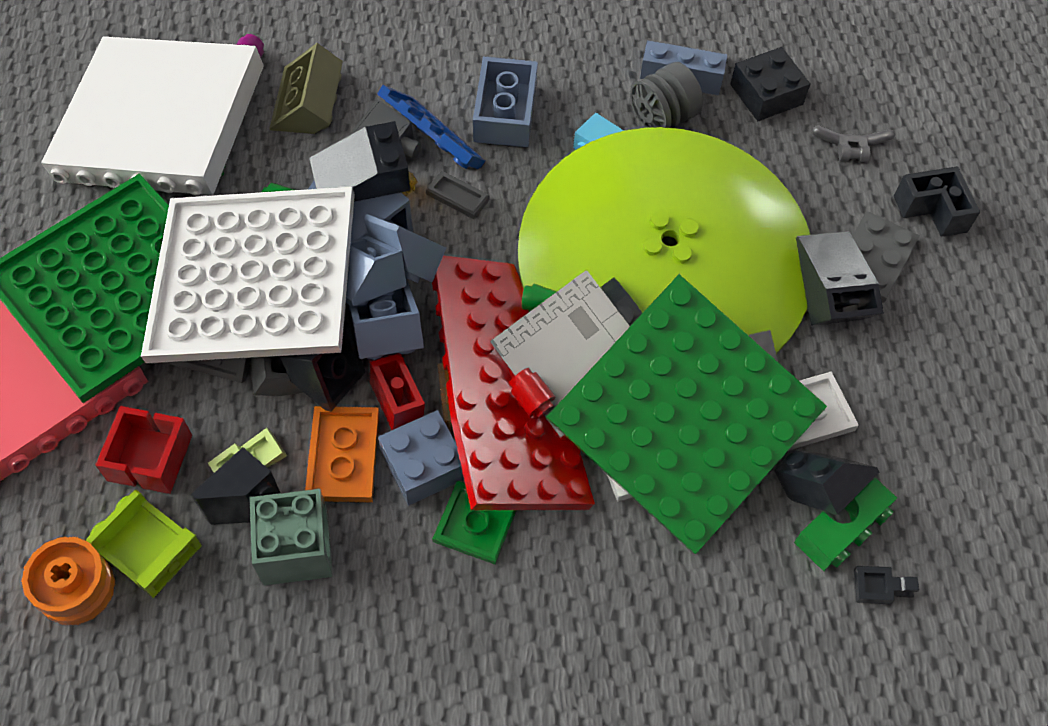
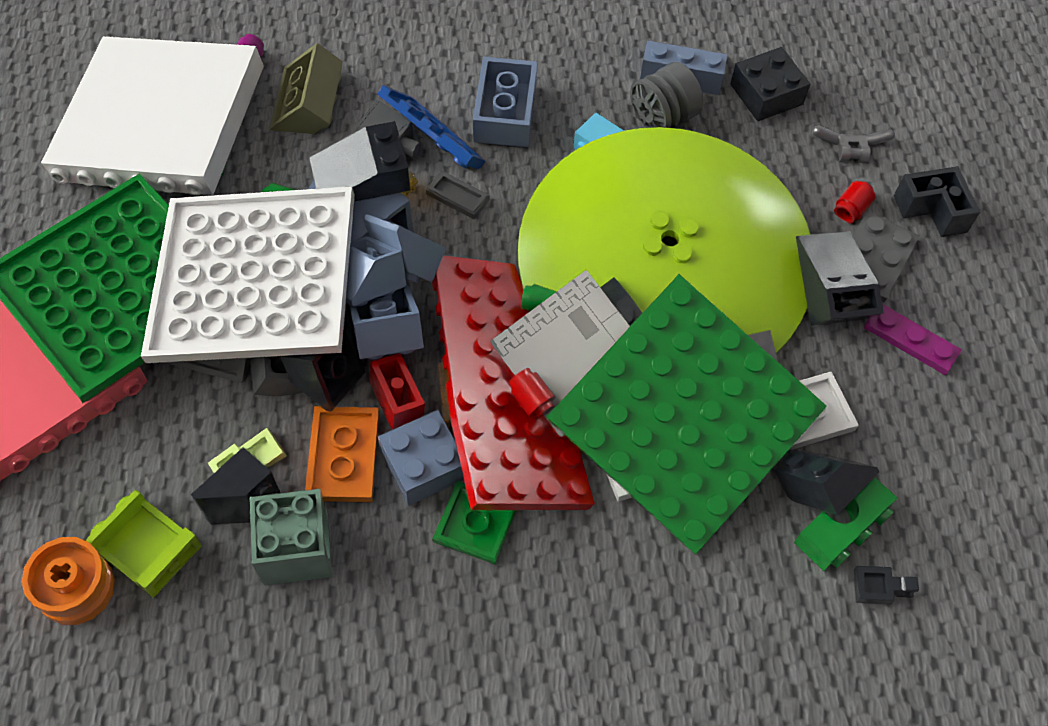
red piece [95,406,193,494] -> none
none -> red brick [834,181,876,223]
none -> magenta plate [864,304,962,376]

